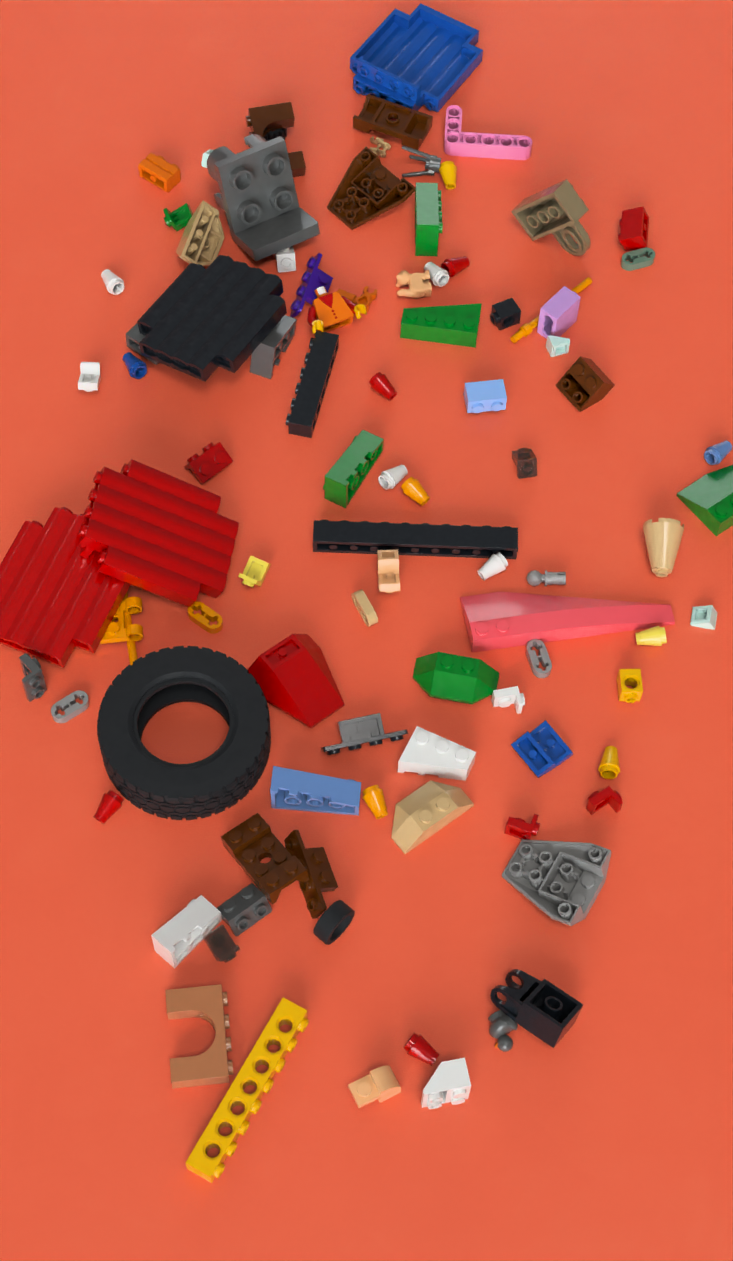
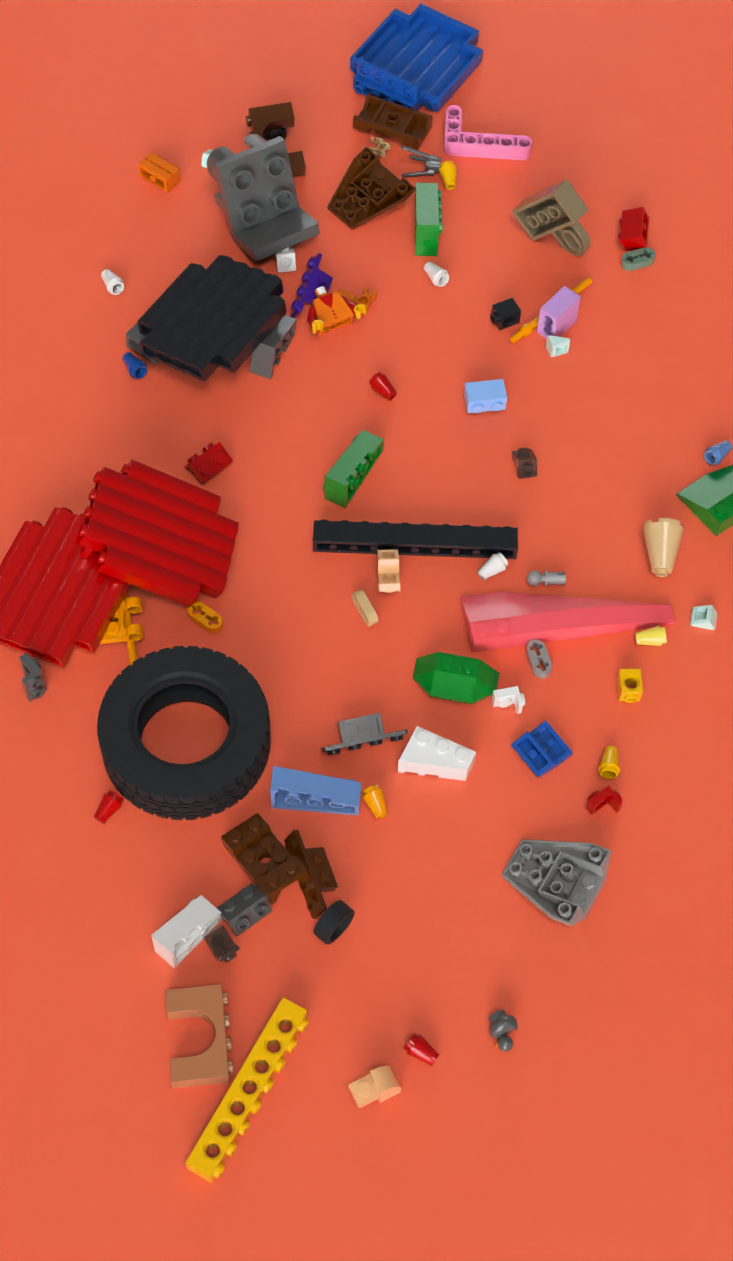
light grey beam [51,690,89,723] -> none
white bracket [78,362,101,392] -> none
green bracket [163,203,193,231] -> none
tan wedge [176,200,225,267] -> none
light yellow bracket [238,556,271,588] -> none
red wedge [248,634,344,728] -> none
black brick [286,331,339,438] -> none
white cone [378,464,408,490] -> none
tan wedge [391,780,474,854] -> none
light nougat animal [396,270,432,298] -> none
green wedge [400,303,482,348] -> none
light orange cone [401,477,430,506] -> none
white slope [421,1058,471,1109] -> none
red cone [441,256,470,277] -> none
black brick [491,969,583,1048] -> none
red bracket [505,814,540,840] -> none
reddish brown slope [556,356,615,412] -> none

